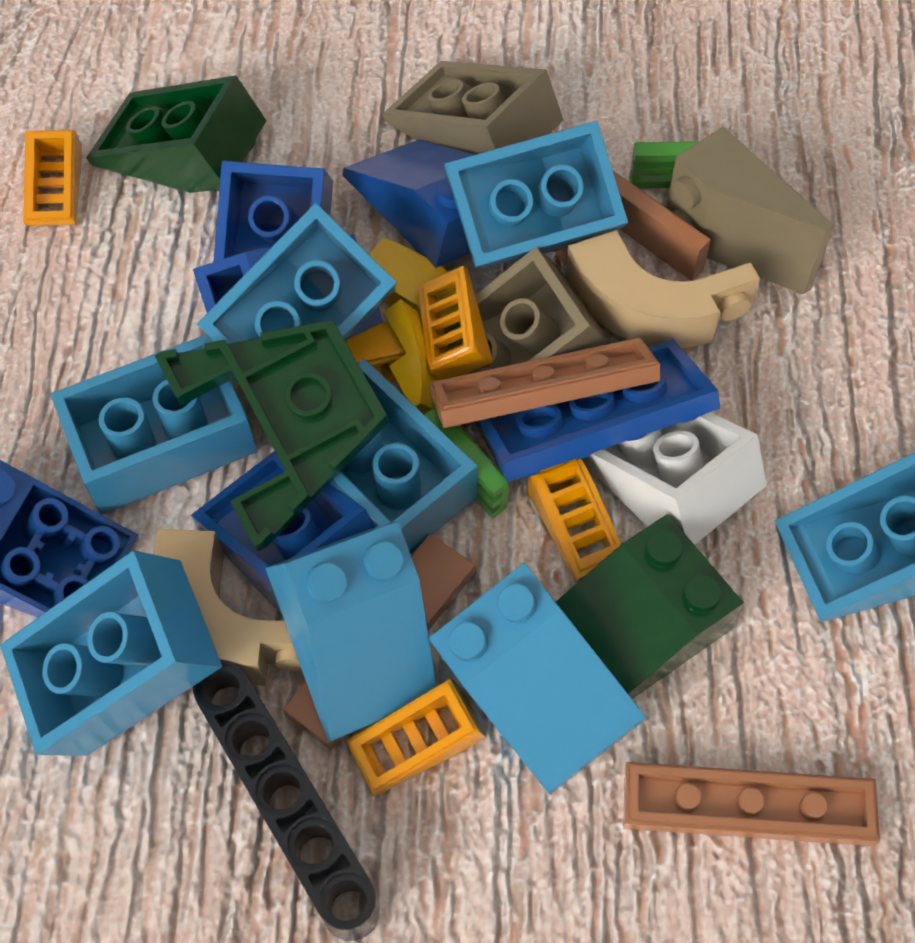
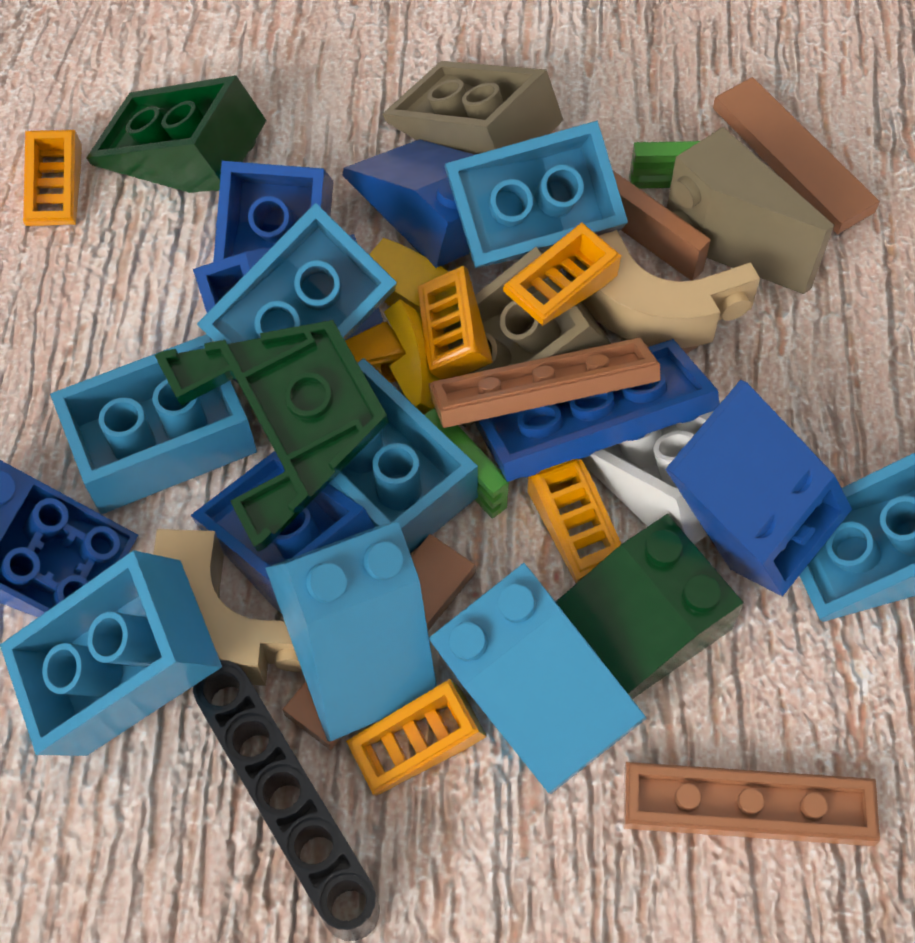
none -> light orange slope [503,223,622,326]
none -> blue slope [665,380,852,597]
none -> nougat tile [713,77,880,235]

